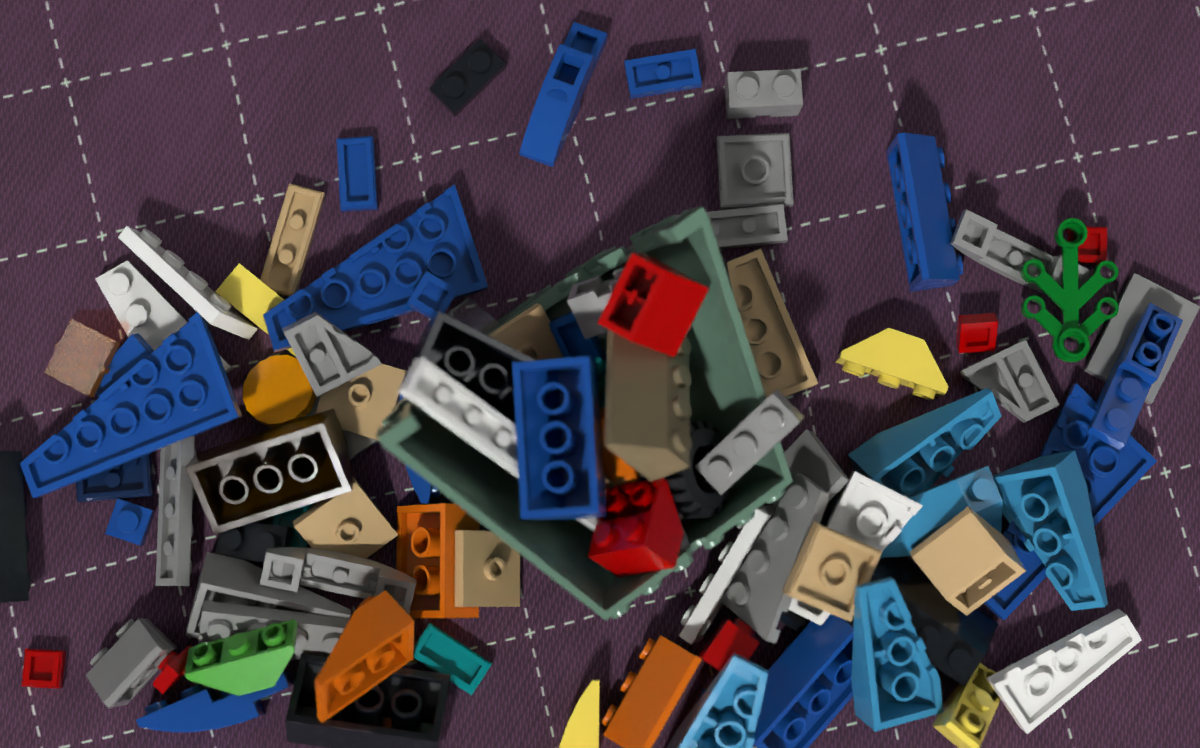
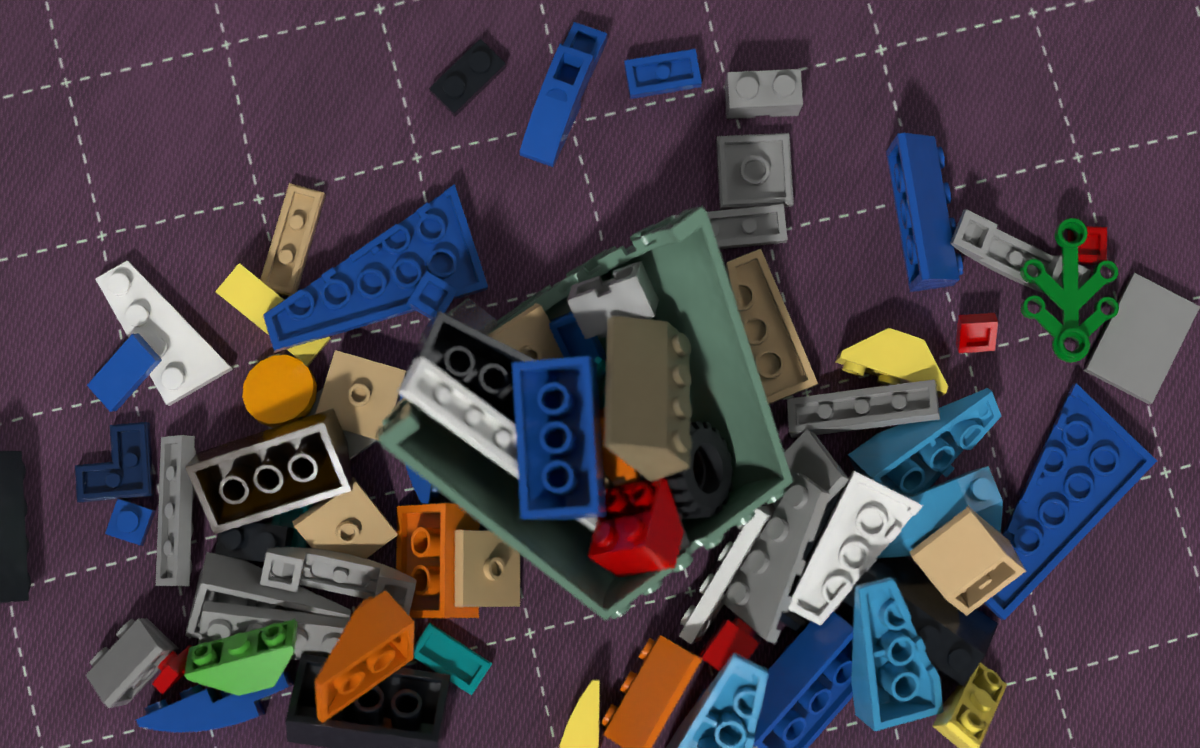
blue wing [20,312,242,498] -> none
red tile [21,648,66,689] -> none
clear orange piece [44,319,120,398] -> none
white wing [118,226,258,340] -> none
light grey wing [282,312,381,397] -> none
blue tile [336,136,378,212] -> none
red slope [597,252,710,357] -> none
light grey plate [695,389,804,495] -> none
tan plate [782,521,882,622] -> none
light grey wing [960,339,1059,423] -> none
white wing [987,609,1142,734] -> none
dark azure wedge [993,450,1108,611] -> none
blue slope [1086,303,1183,450] -> none
none -> light grey plate [787,379,940,438]

